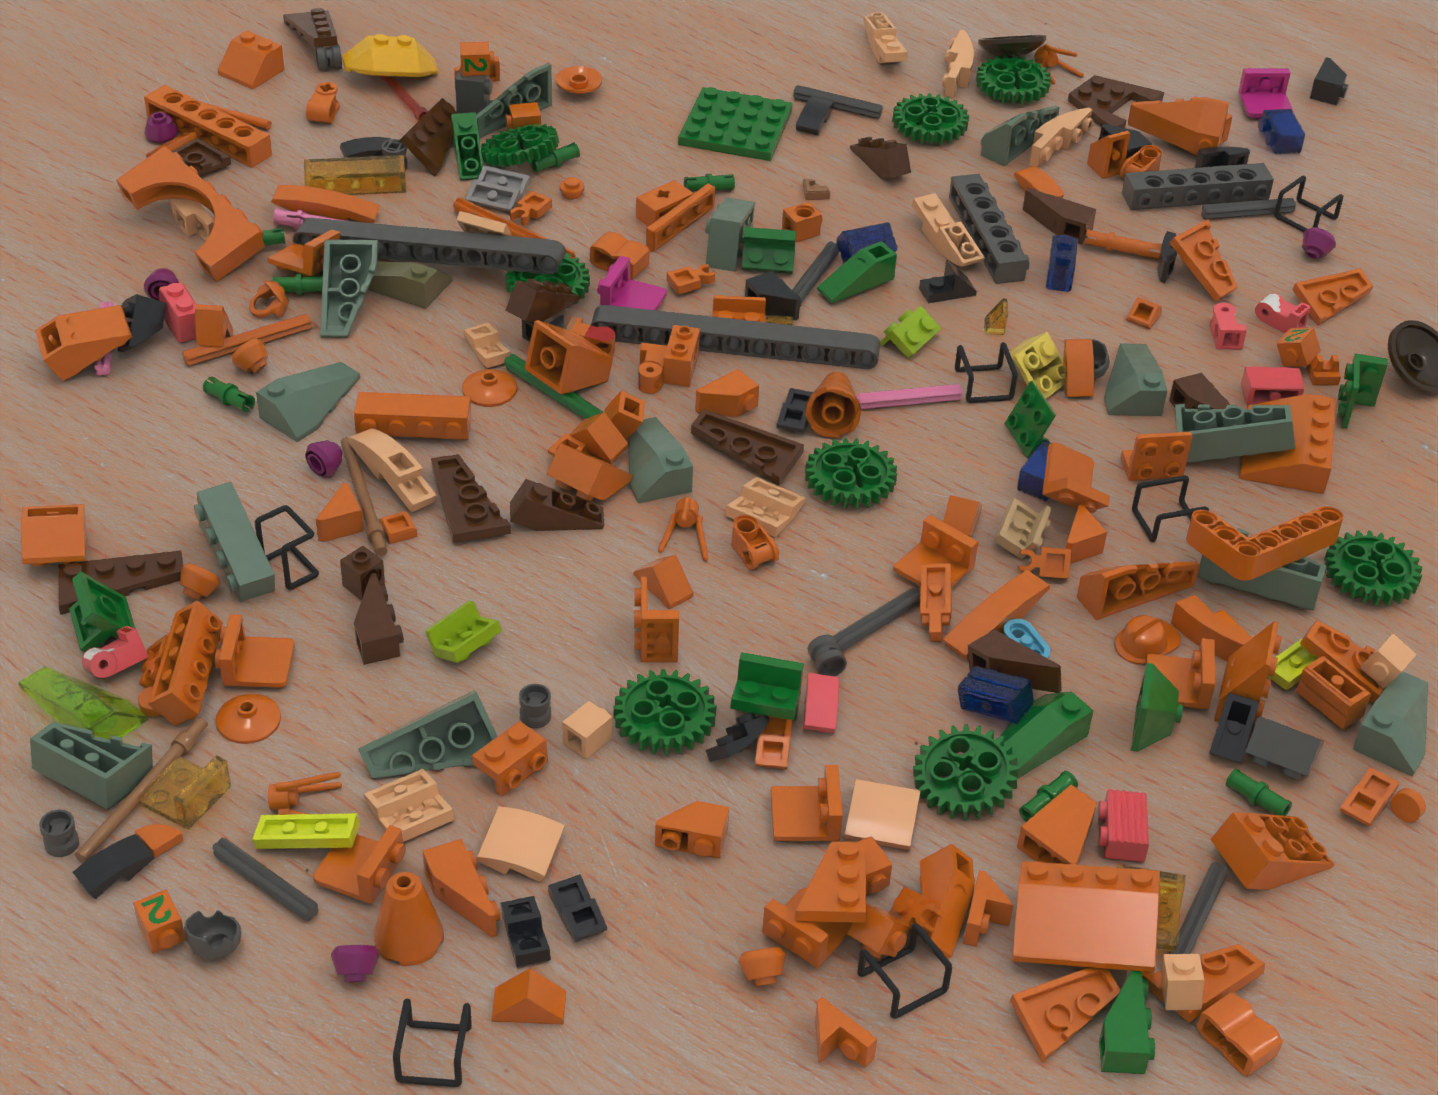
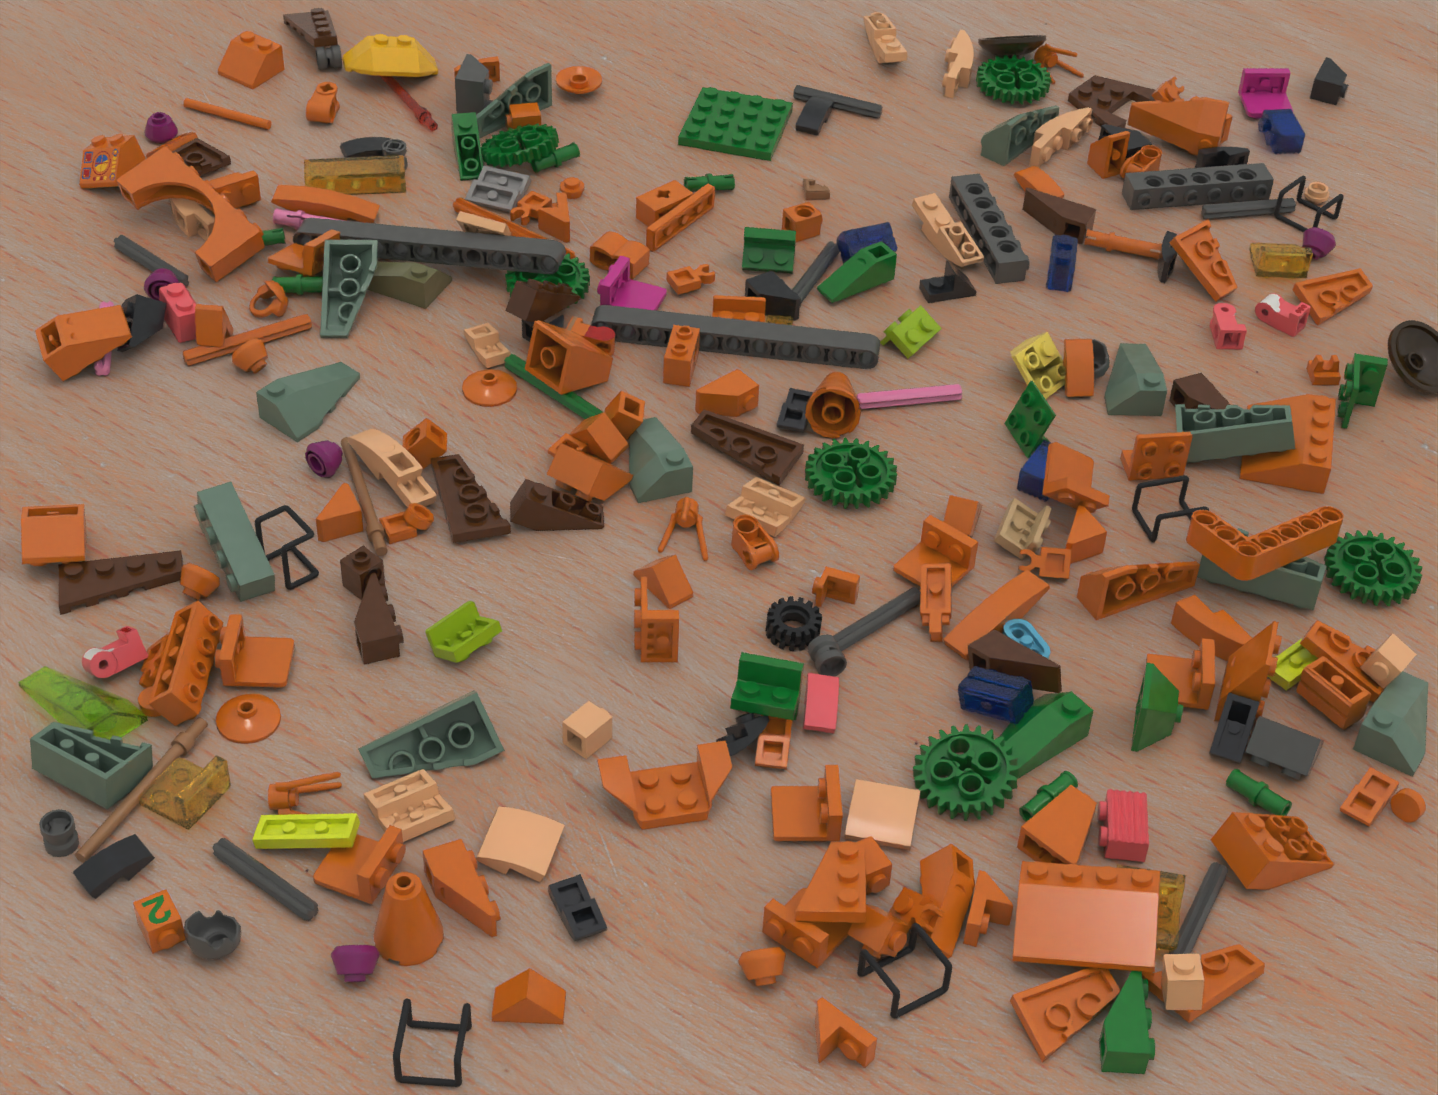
green bracket [69,571,136,652] -> none
orange tile [135,824,184,858] -> none
orange brick [144,85,272,168] -> none
green pin [203,376,255,412] -> none
orange brick [354,392,471,440] -> none
reddish brown wing [399,98,458,176] -> none
orange brick [460,41,495,76] -> none
orange bracket [472,721,548,796] -> none
black slope [500,896,551,967] -> none
dark grey wheel [519,684,551,728] -> none
green gear [613,669,717,755] -> none
orange leg [638,343,667,394] -> none
orange slope [655,801,729,859] -> none
sand green wedge [705,197,755,272] -> none
reddish brown slope [850,137,911,179] -> none
green gear [892,93,969,145] -> none
black piece [955,342,1018,403] -> none
clear yellow slope [984,298,1008,335] -> none
orange piece [1115,615,1181,664] -> none
orange slope [1126,297,1162,329] -> none
orange brick [1196,992,1283,1077] -> none
coral brick [1241,366,1305,405] -> none
orange brick [1276,327,1321,367] -> none
none -> orange slope [79,134,146,189]
none -> dark grey axle [113,235,189,286]
none -> orange bracket [210,170,261,208]
none -> orange brick [402,418,447,469]
none -> orange tile [403,503,434,530]
none -> orange slope [538,192,570,243]
none -> orange piece [597,740,732,830]
none -> black tyre [765,596,822,651]
none -> orange bracket [812,566,860,607]
none -> orange plate [1152,76,1184,102]
none -> clear yellow bracket [1249,243,1313,279]
none -> light nougat plate [1304,182,1329,204]

